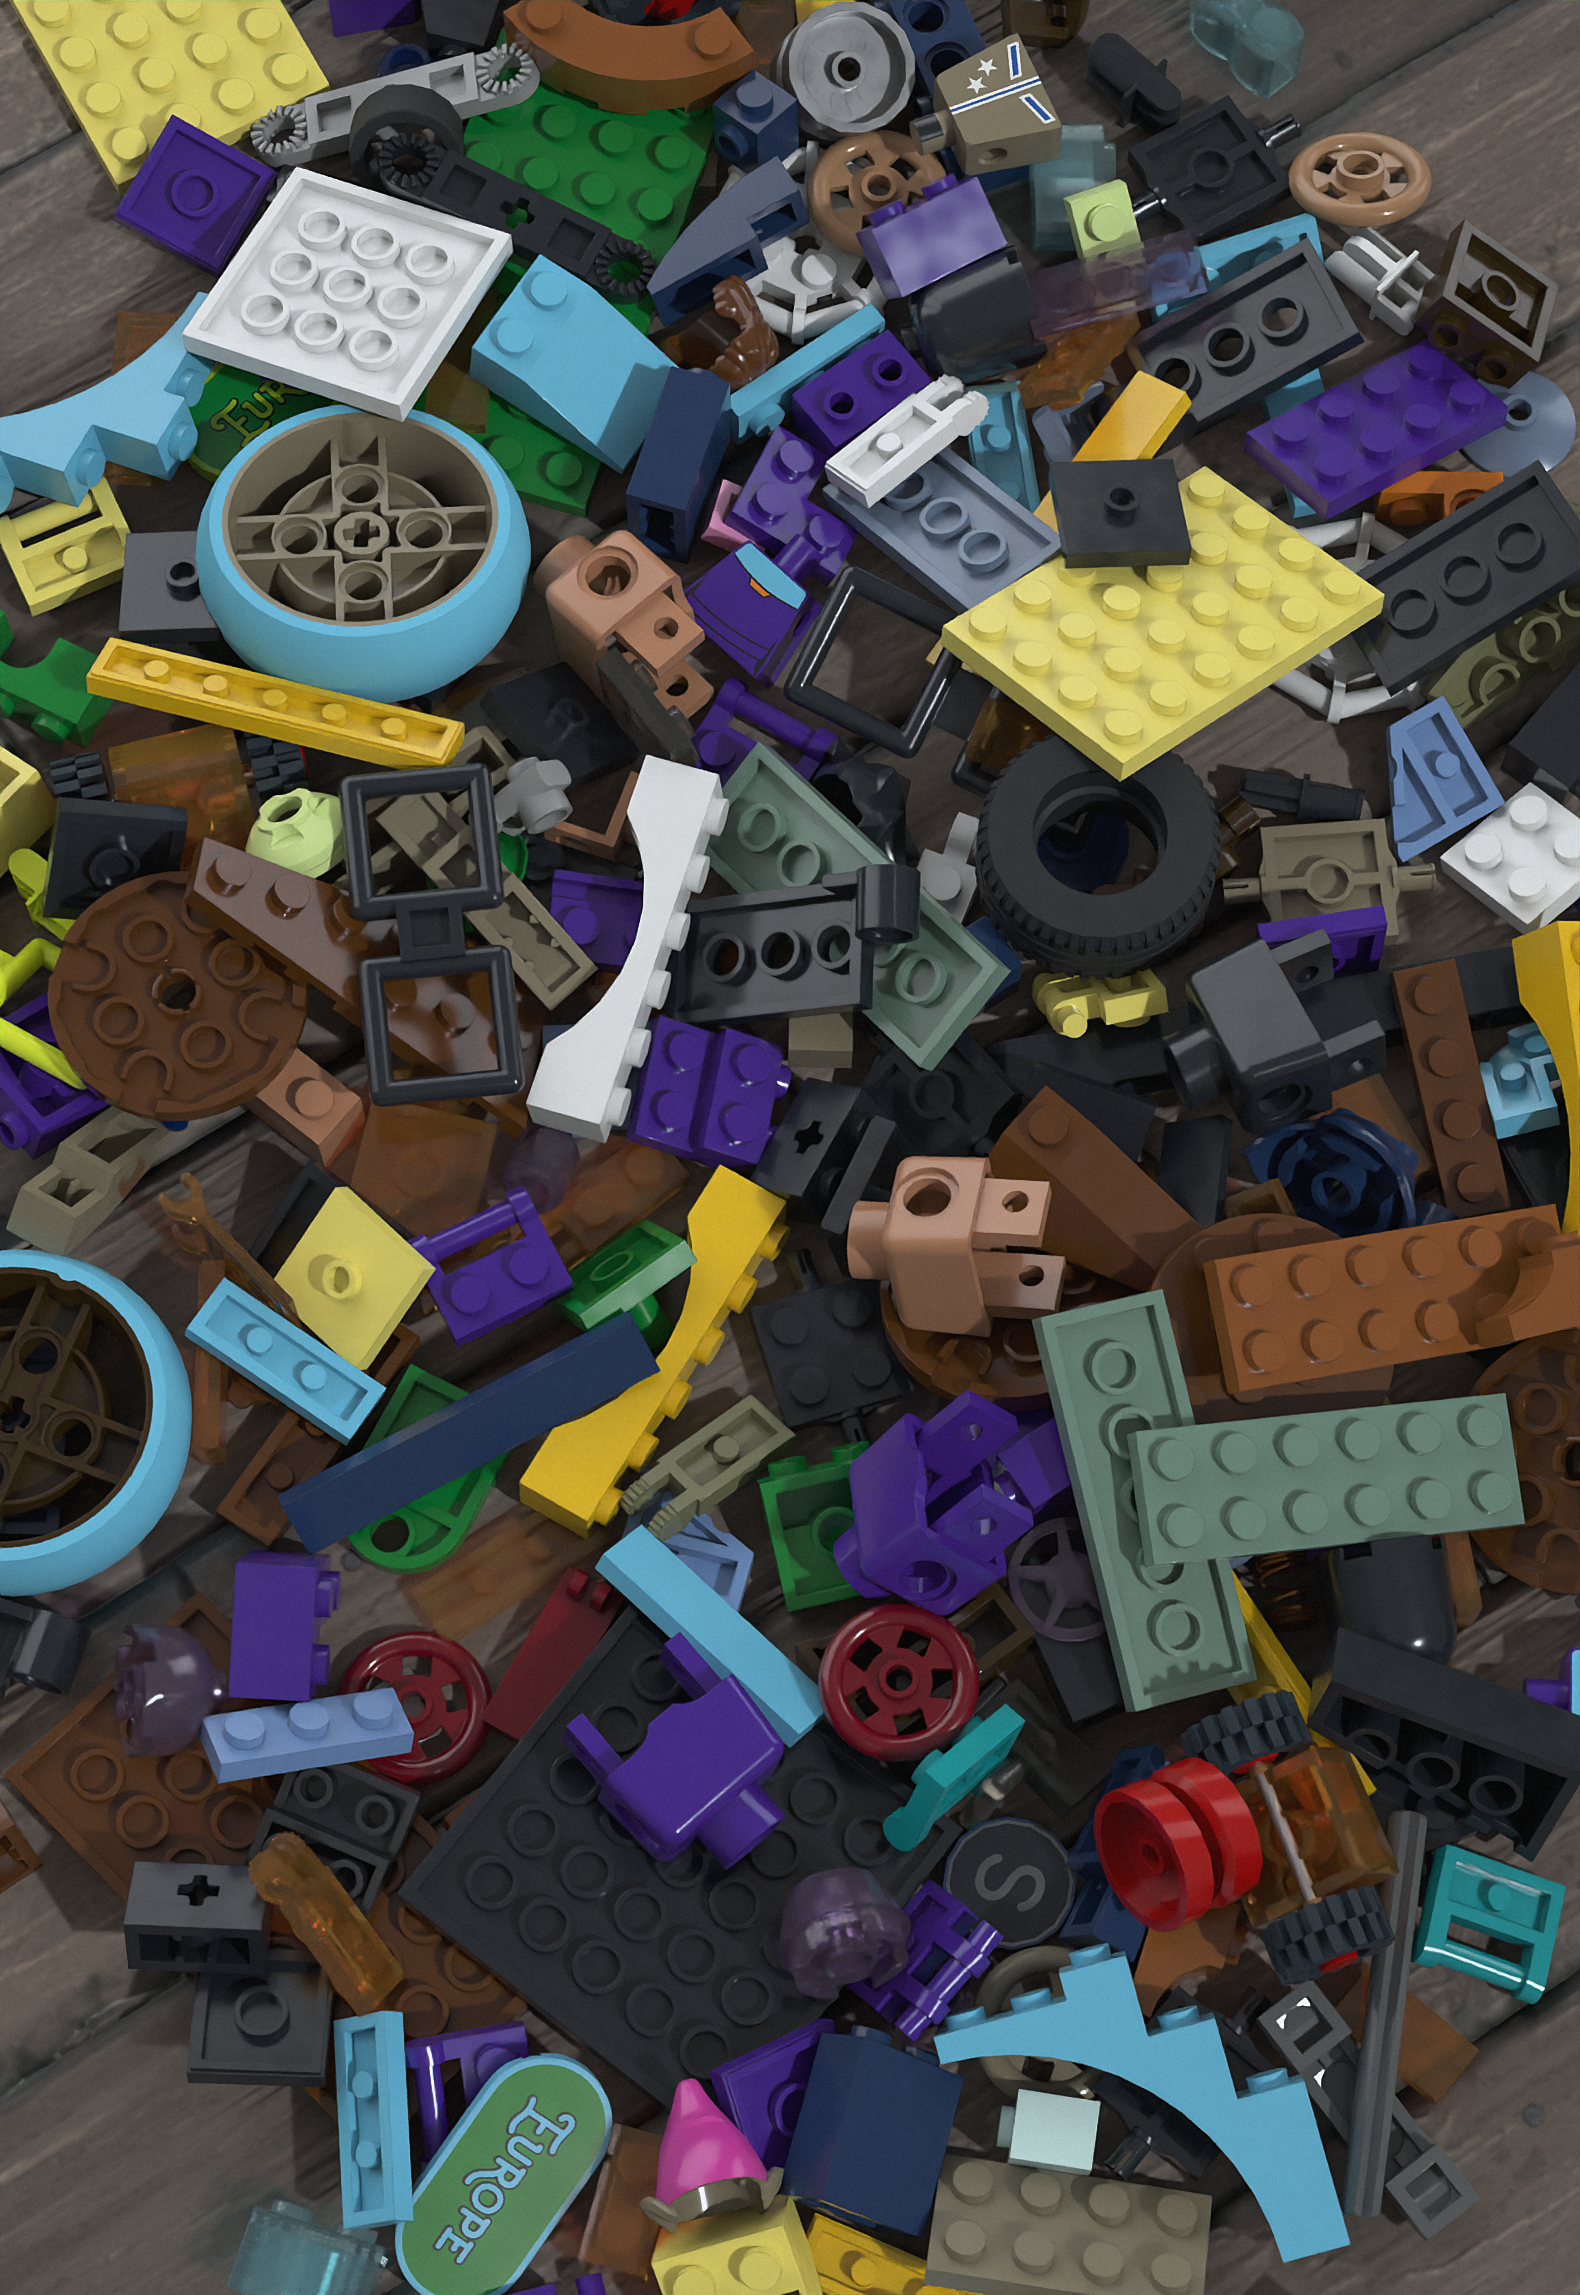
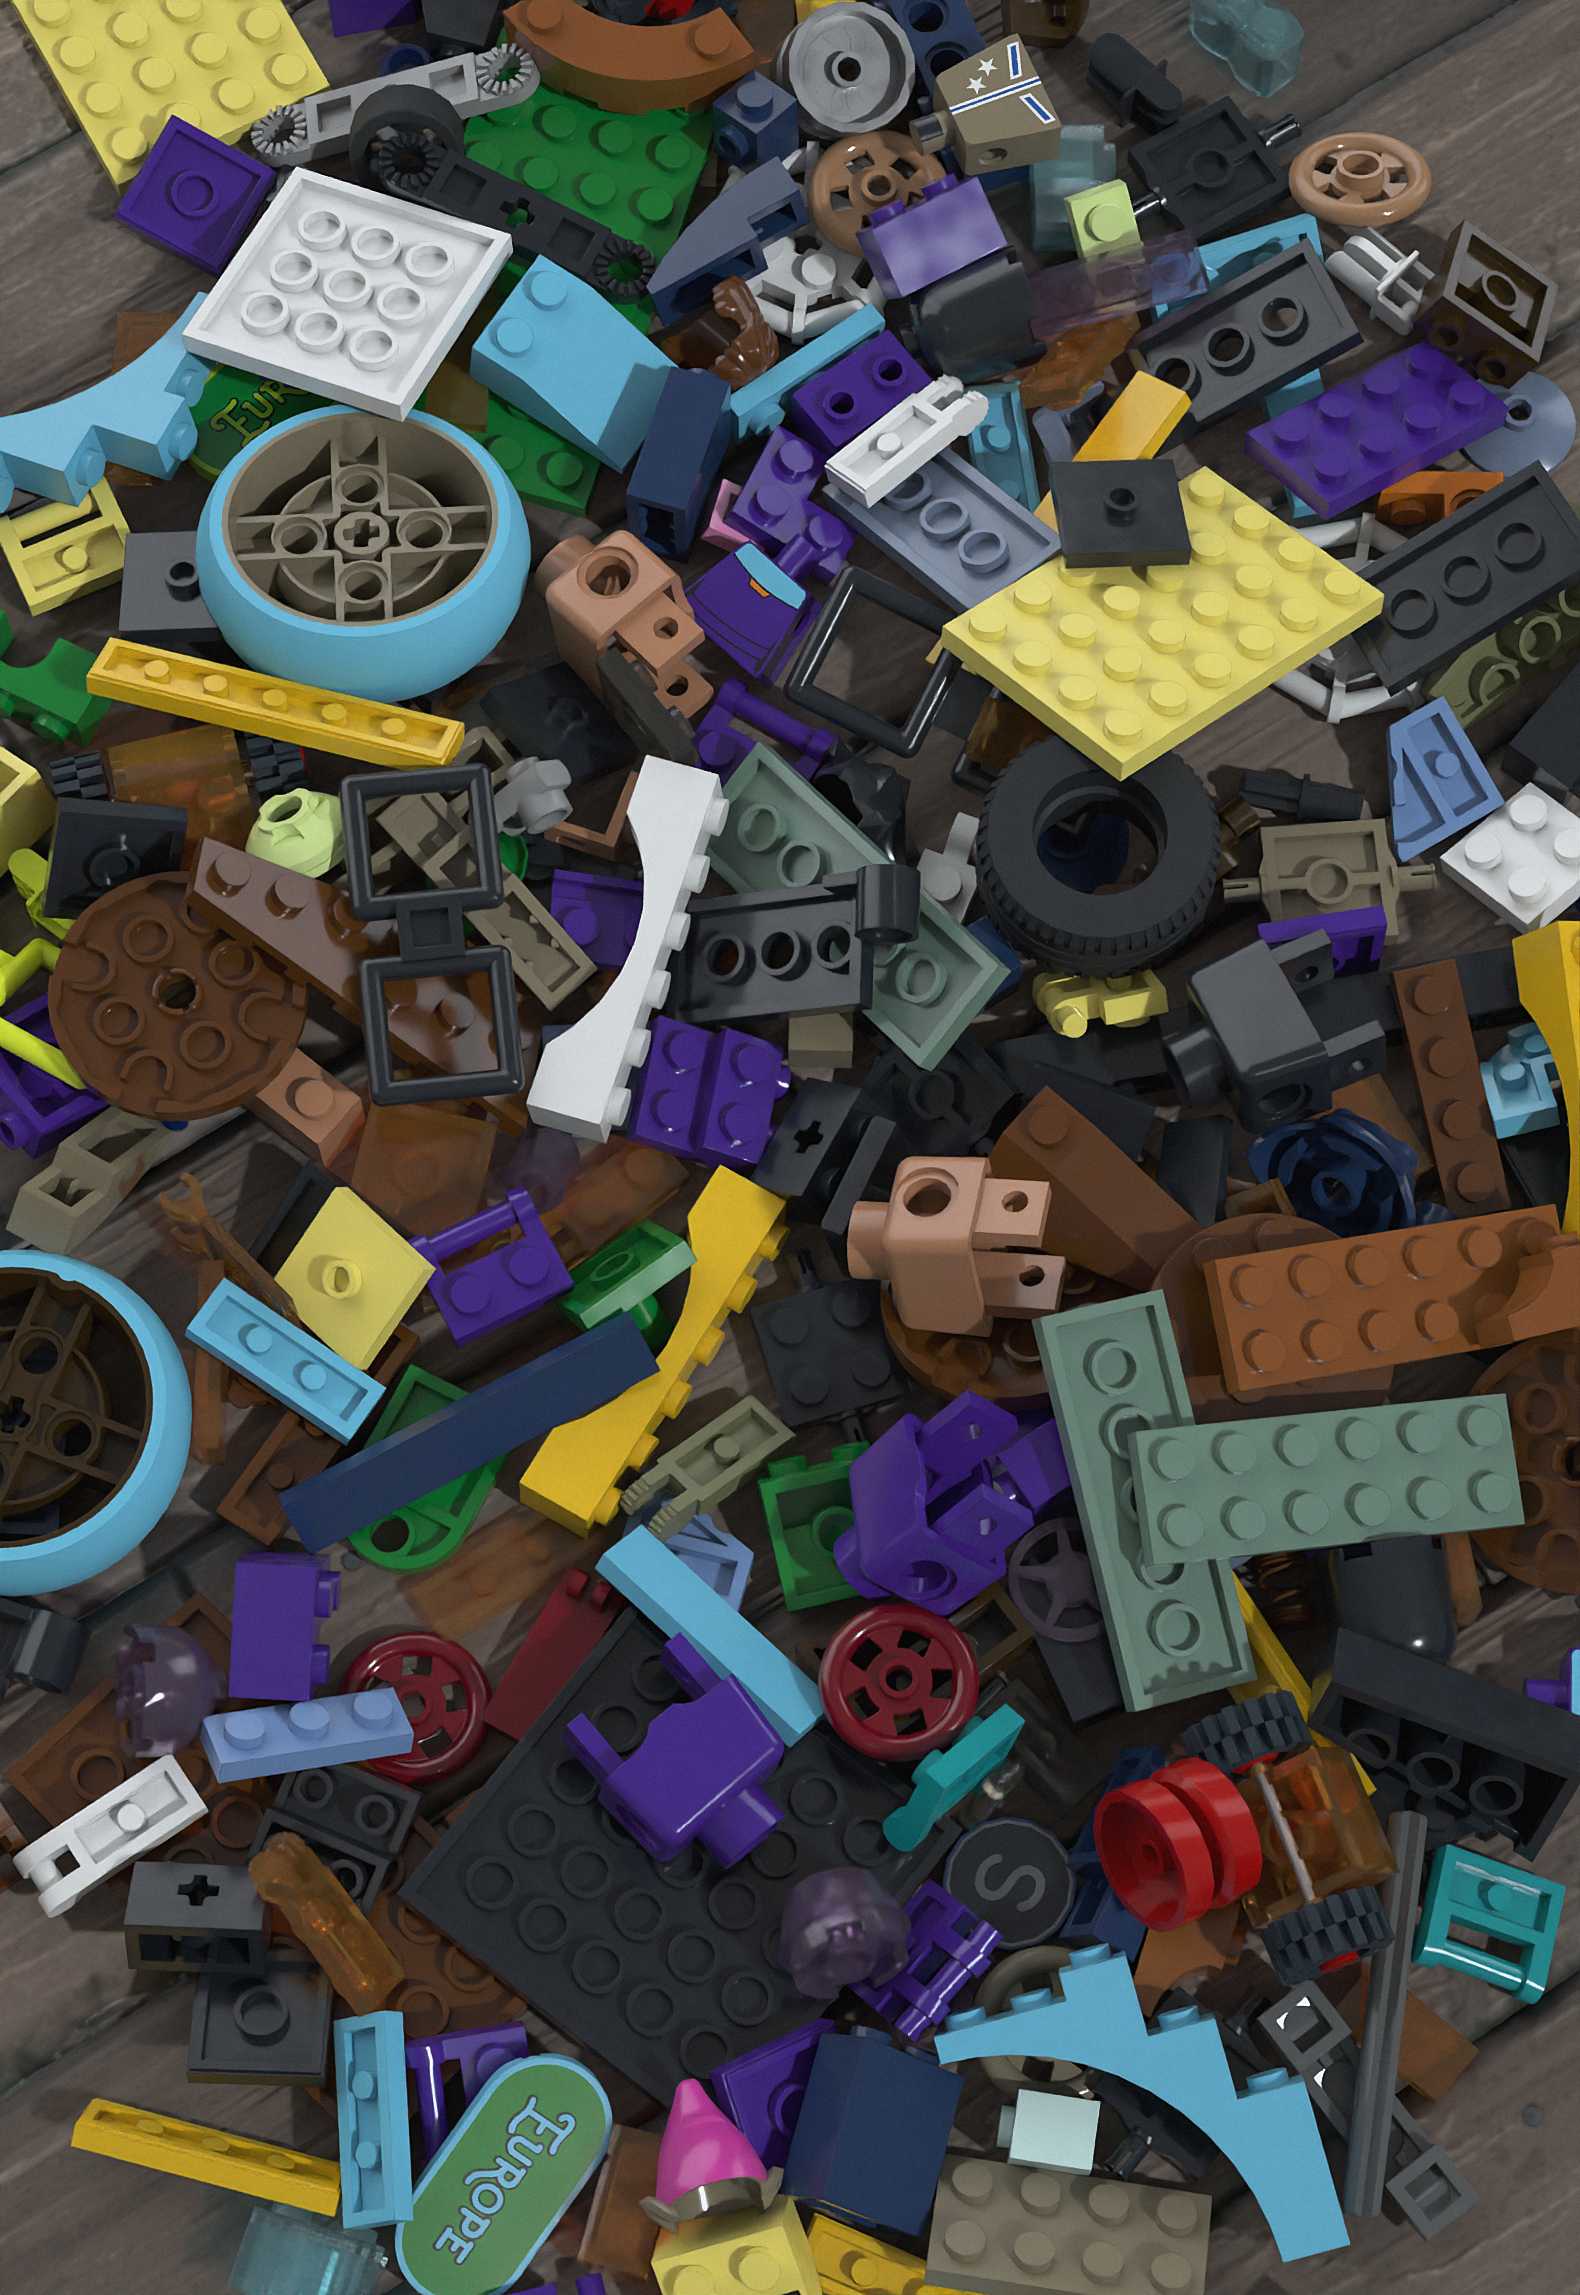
none -> white plate [13,1752,209,1918]
none -> yellow tile [71,2098,342,2217]

